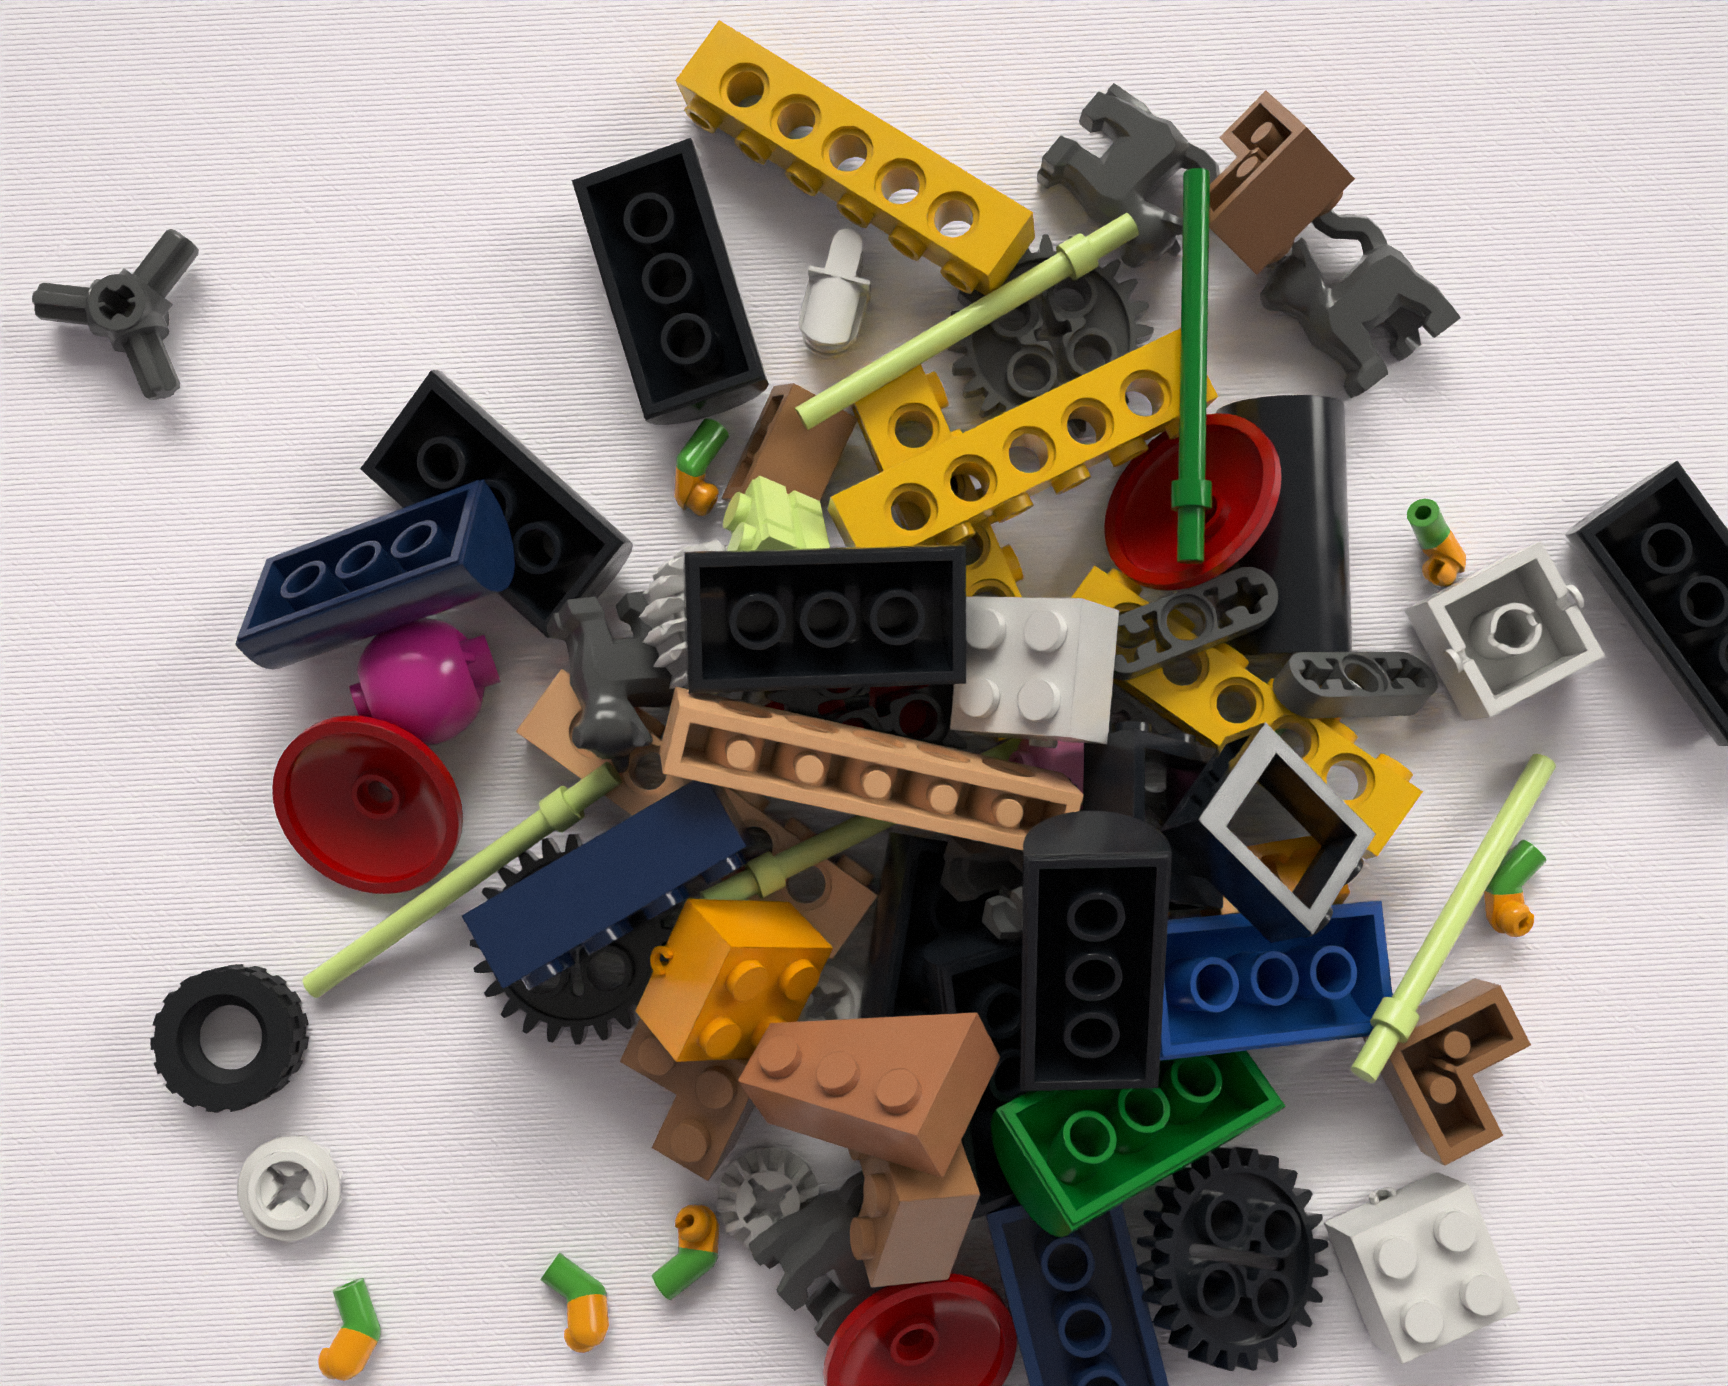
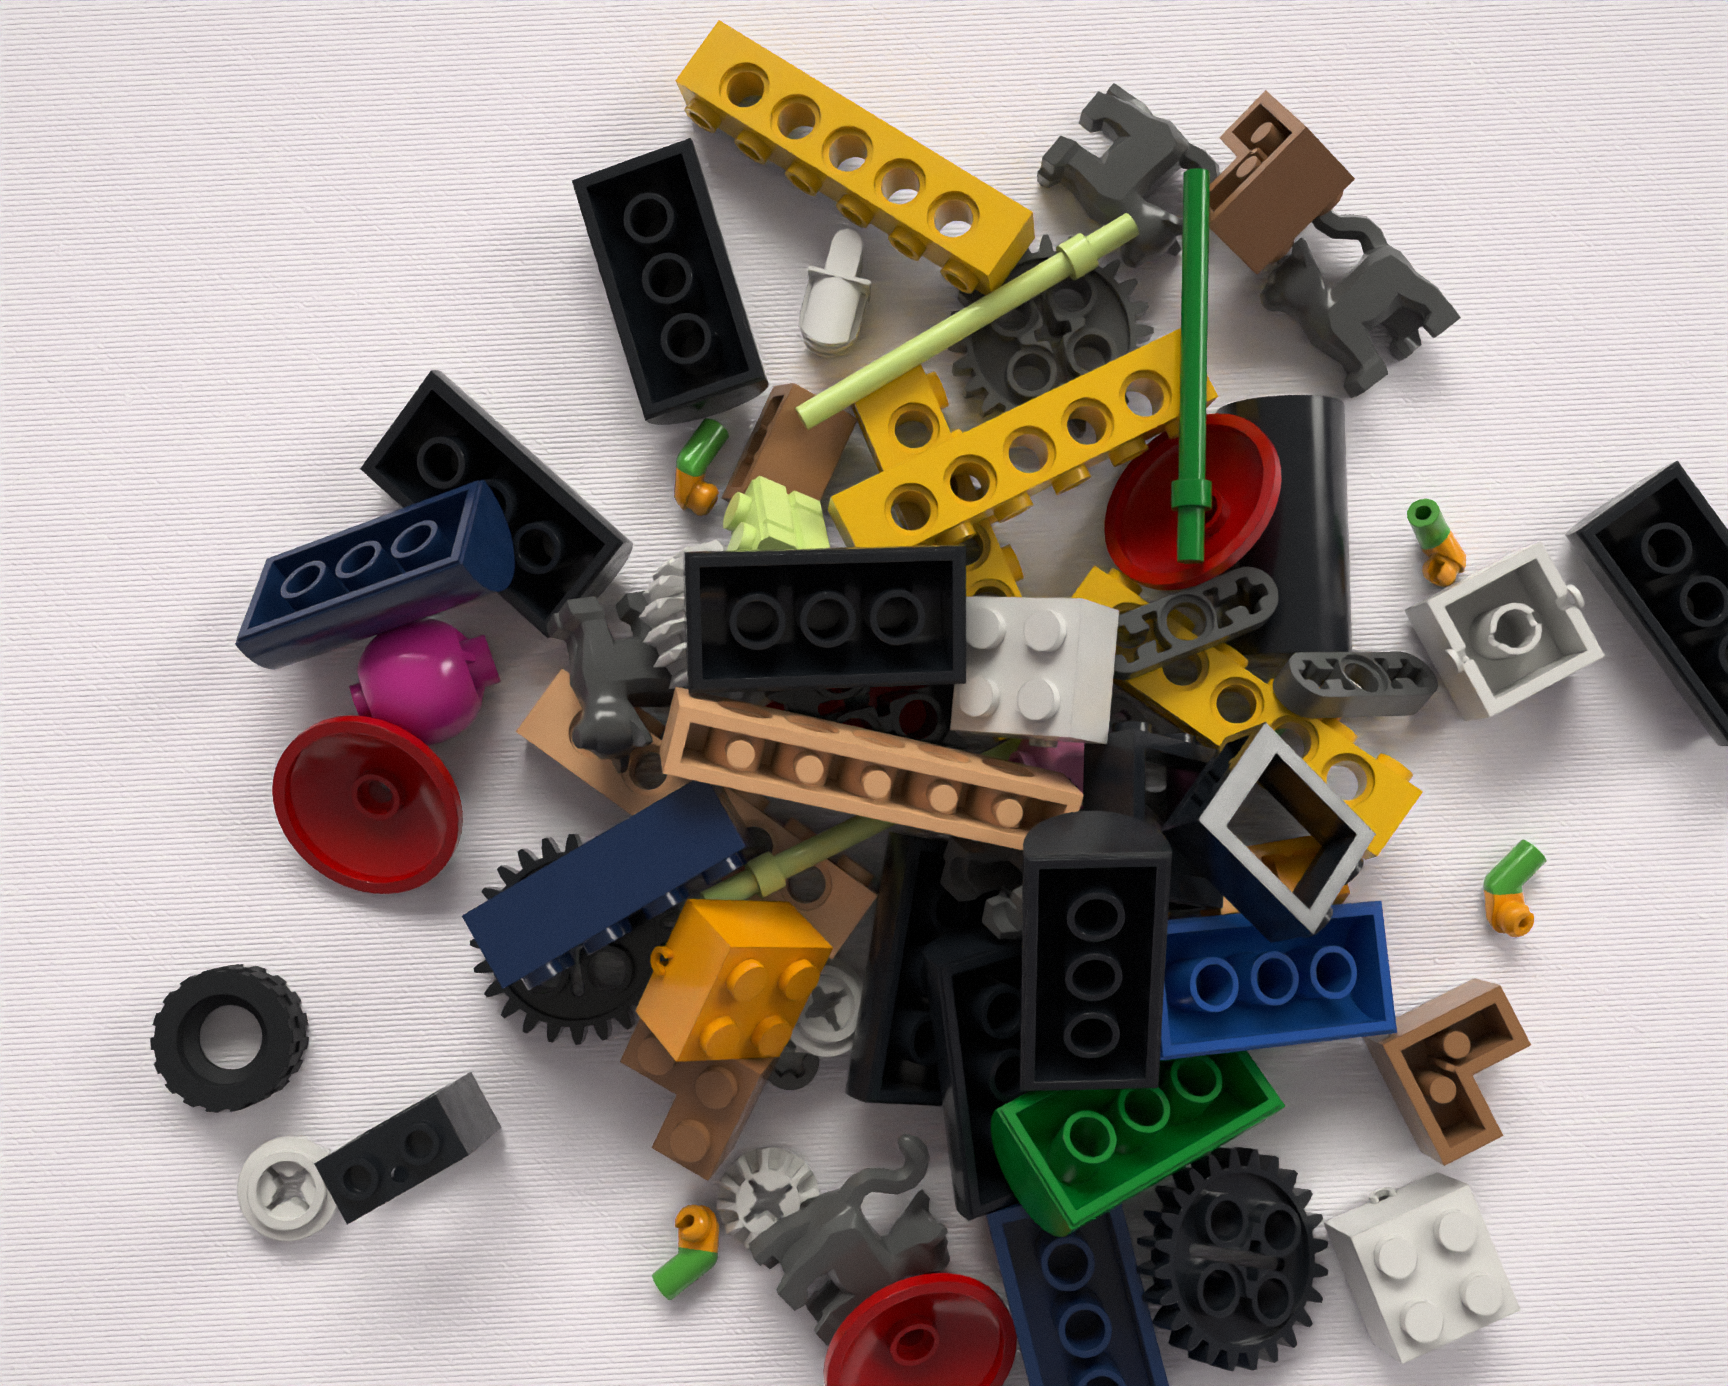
dark grey bush [32,229,199,400] -> none
yellowish green bar [302,762,622,998] -> none
arm [318,1278,381,1381] -> none
arm [540,1252,609,1353] -> none
nougat wedge [738,1013,1000,1178] -> none
medium nougat brick [848,1141,980,1287] -> none
yellowish green bar [1350,754,1556,1083] -> none
none -> black window [314,1072,502,1225]

